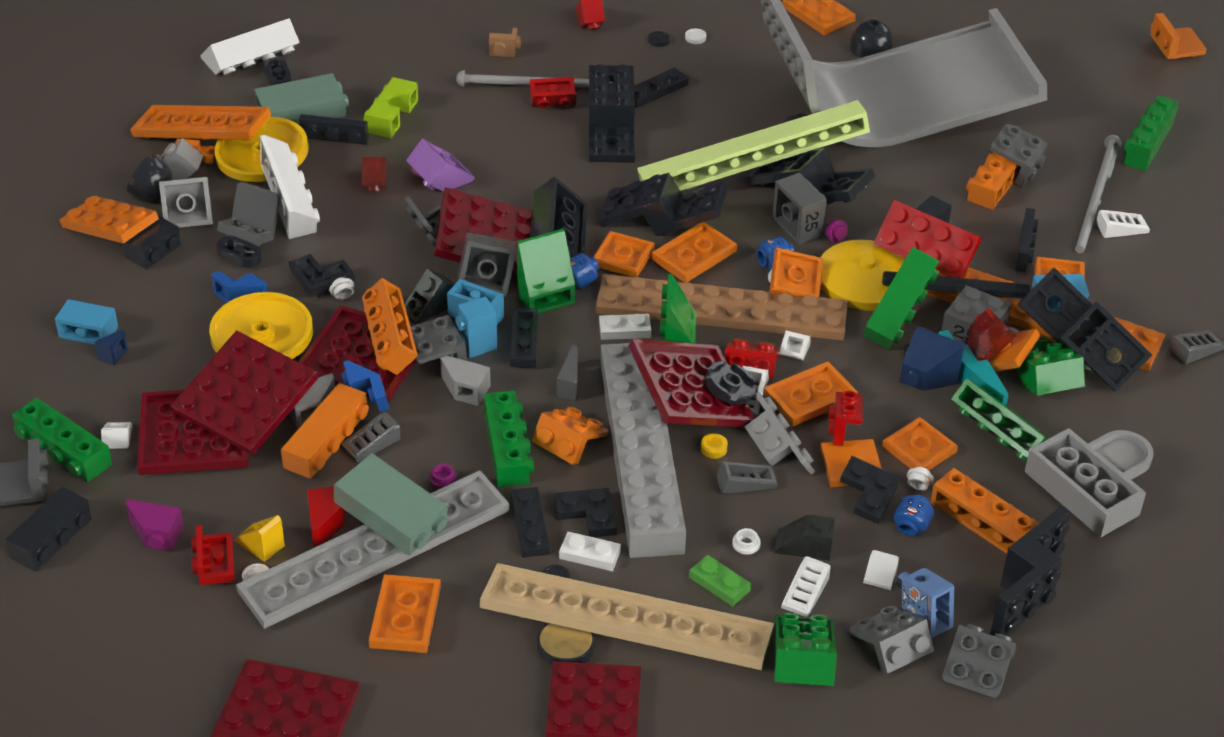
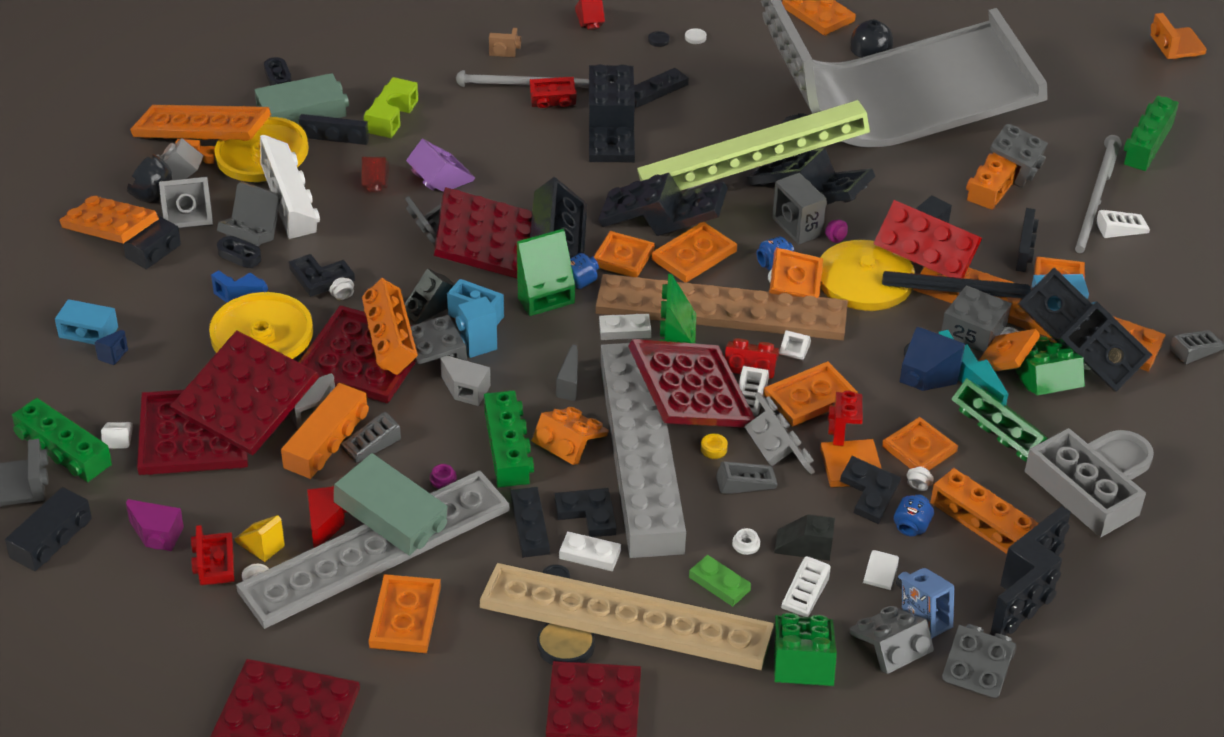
white slope [200,18,300,75] -> none
blue slope [341,360,390,412] -> none
dark grey brick [457,232,517,297] -> none
black plate [510,308,538,367] -> none
black tile [705,361,756,405] -> none
green brick [863,247,940,350] -> none
clear red slope [968,307,1016,362] -> none

